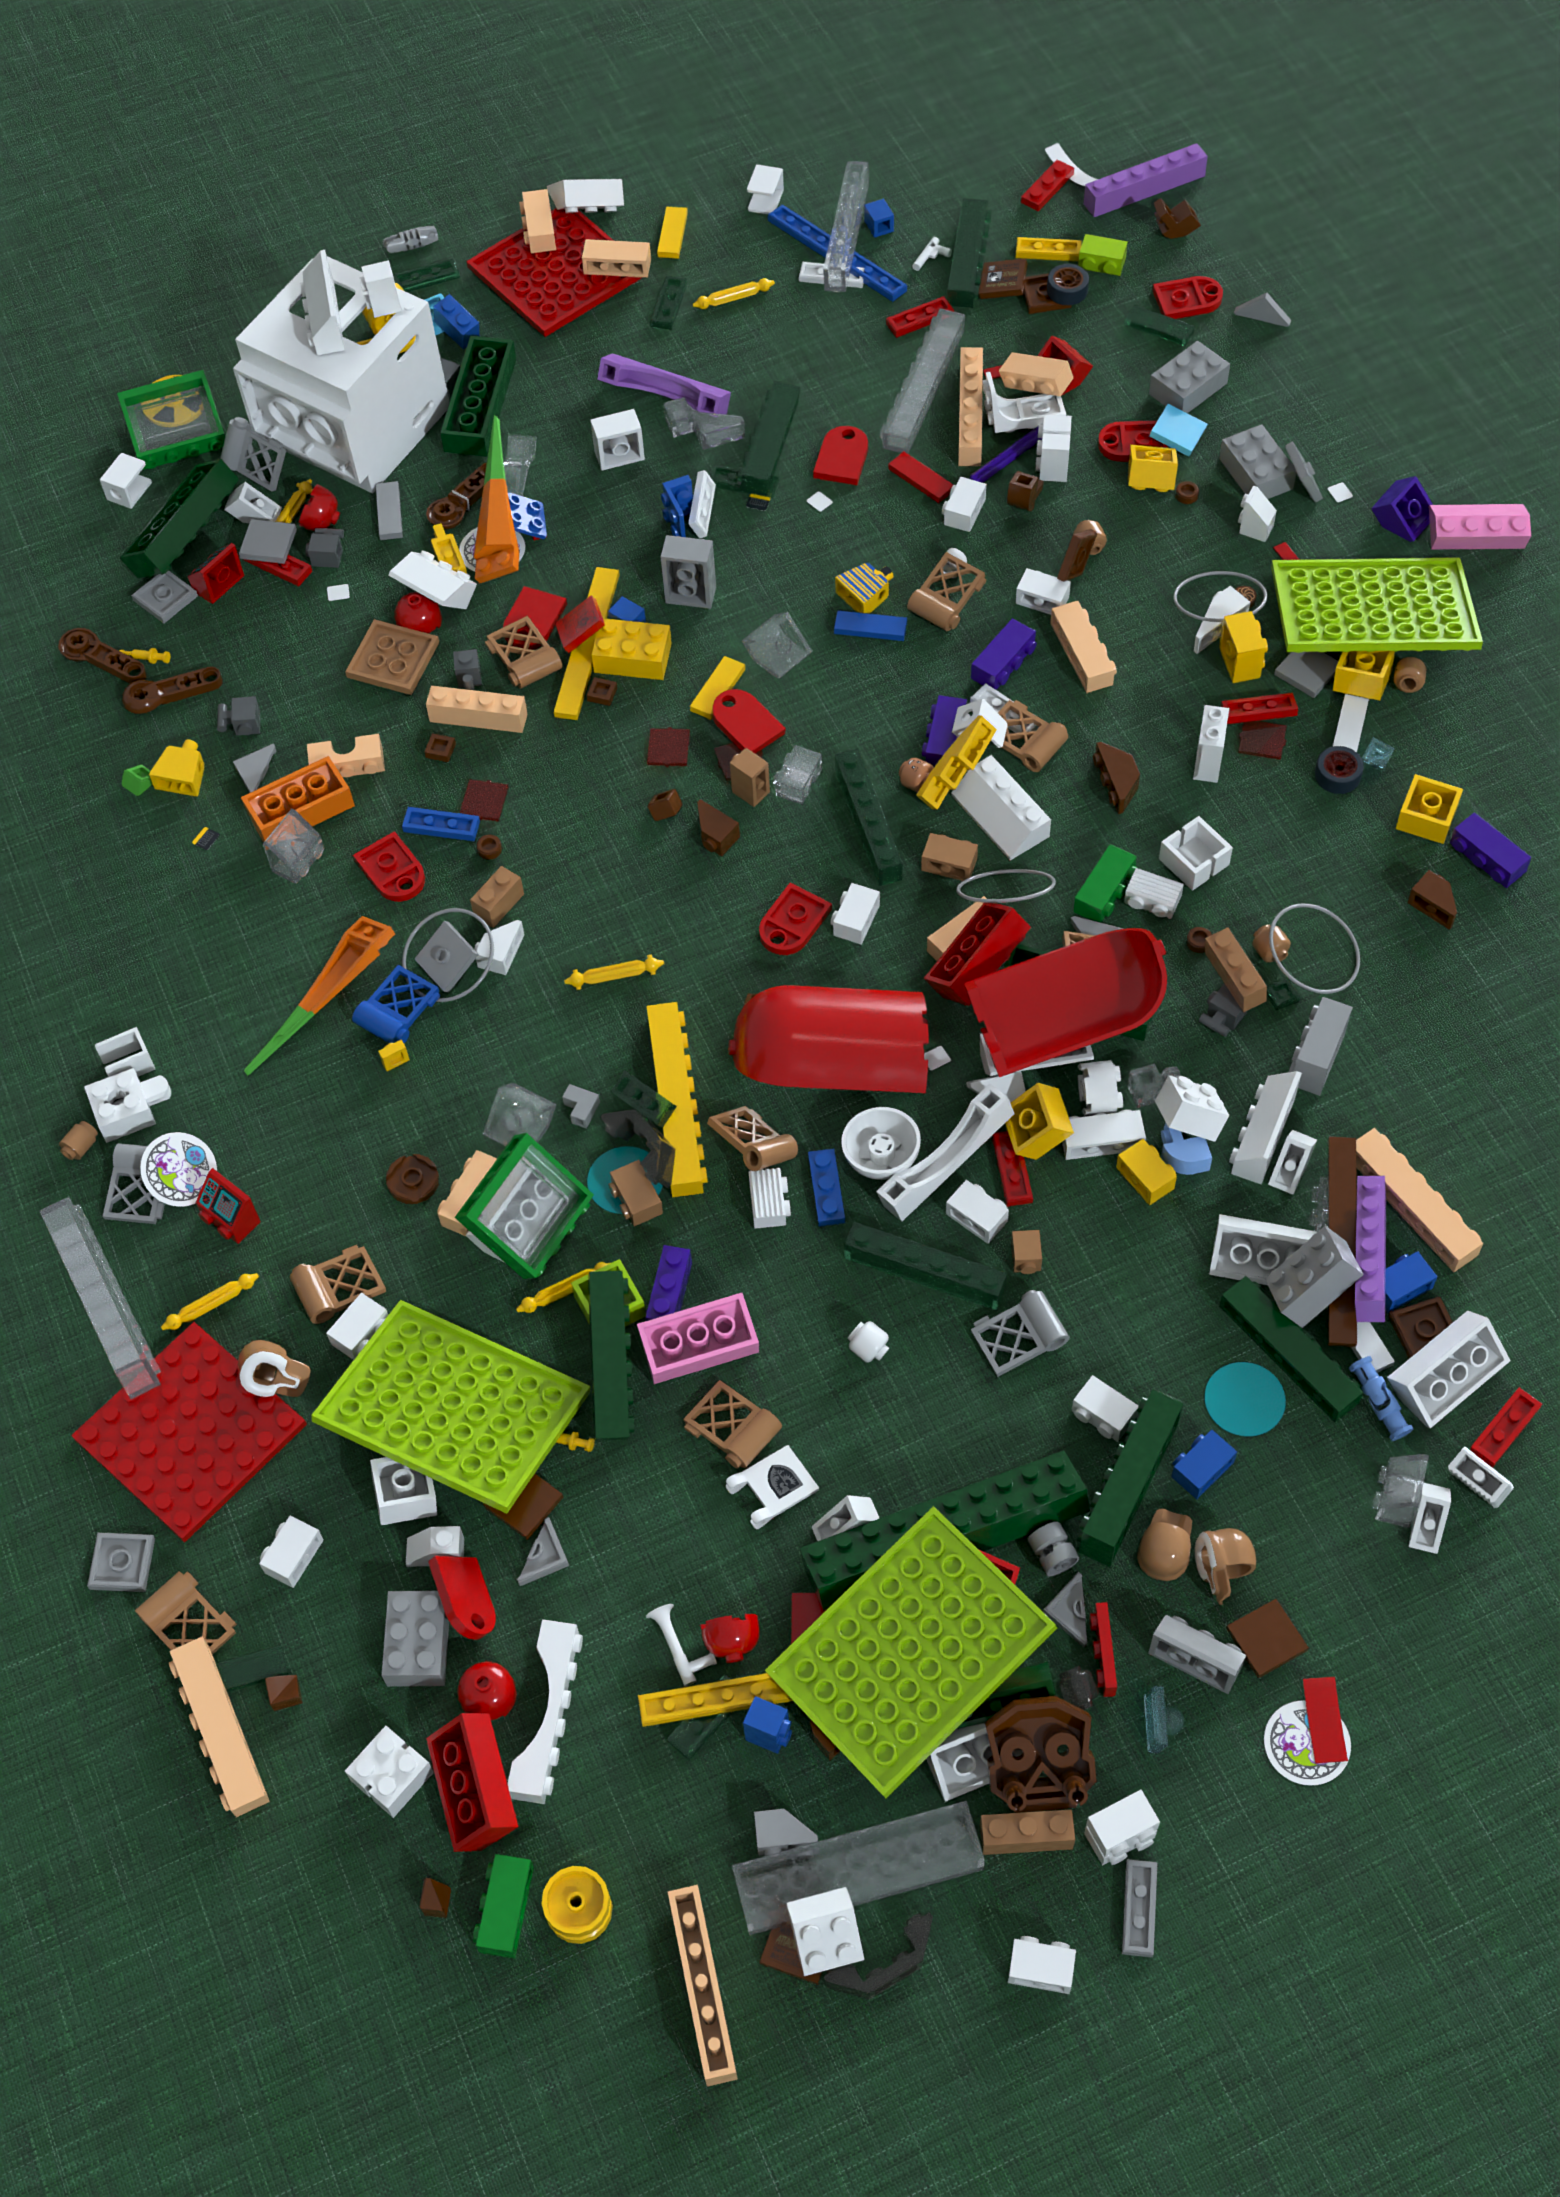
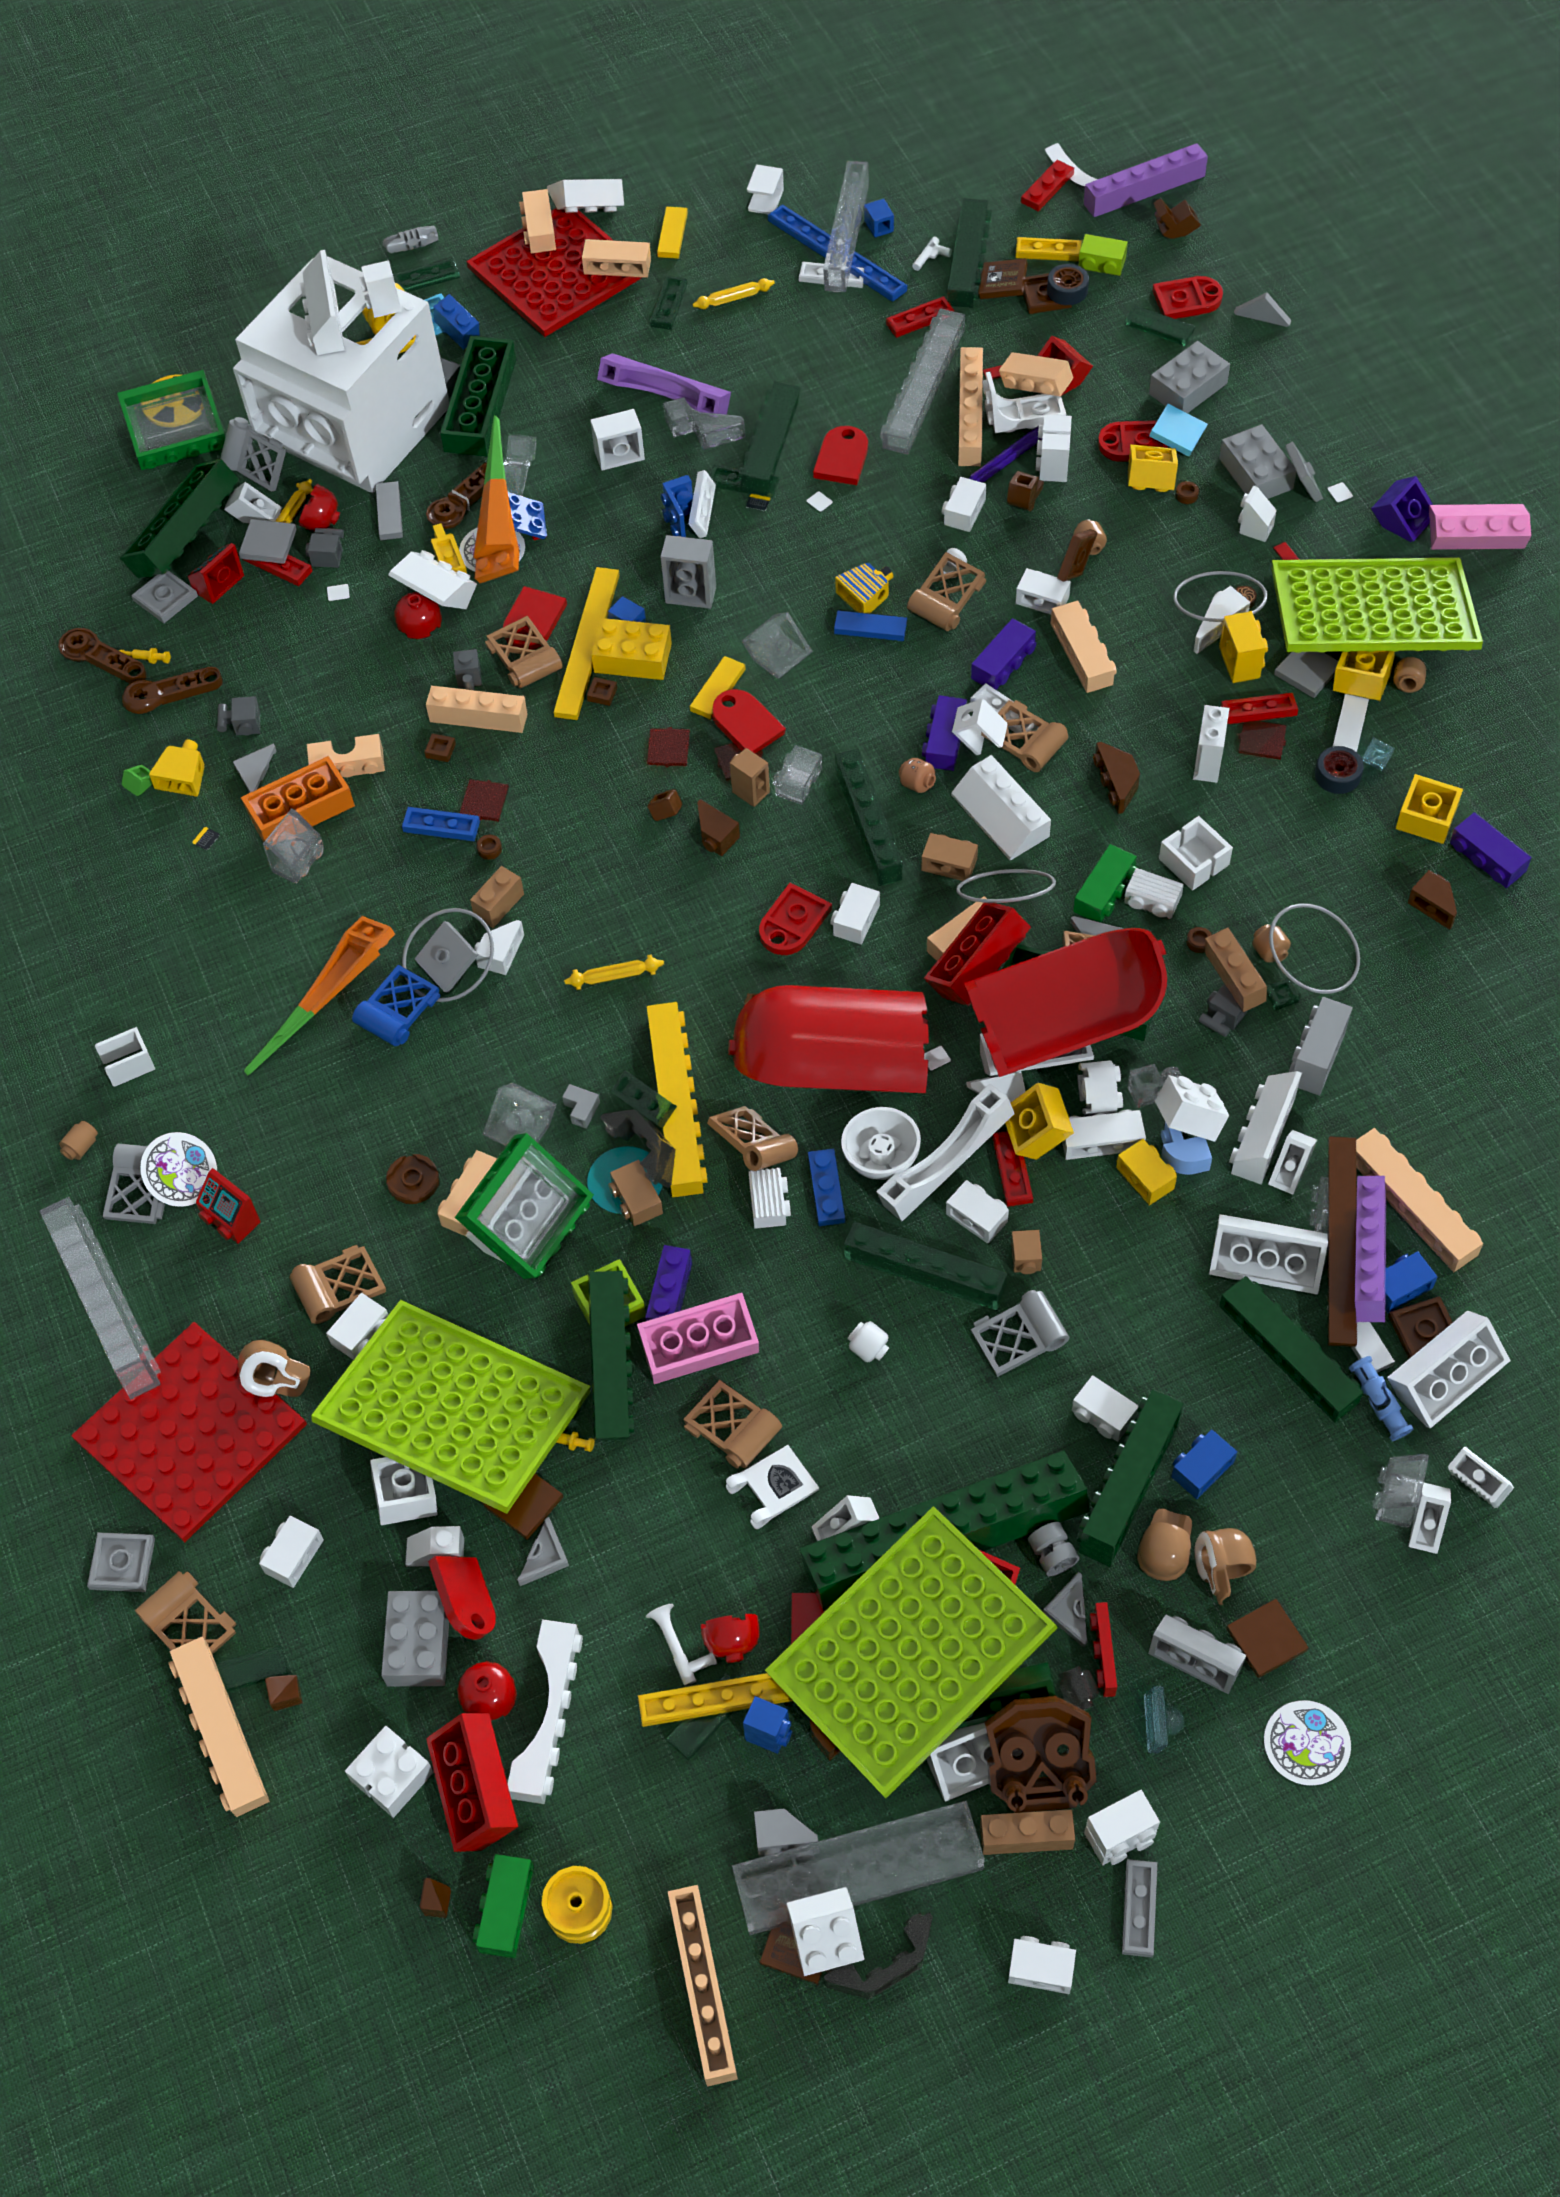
white brick [84,1068,171,1143] -> none
white piece [100,453,152,509] -> none
yellow wheel [161,1273,259,1330] -> none
medium nougat plate [345,619,439,695] -> none
red tile [353,831,425,902] -> none
yellow plate [378,1040,410,1071] -> none
yellow wheel [516,1262,610,1313] -> none
red tile [555,595,605,653] -> none
red tile [889,451,953,503] -> none
yellow slope [916,715,997,810] -> none
teal sticker [1205,1362,1286,1436] -> none
light grey brick [1265,1226,1364,1328] -> none
red sticker [1303,1677,1348,1764] -> none
red plate [1470,1387,1542,1468] -> none

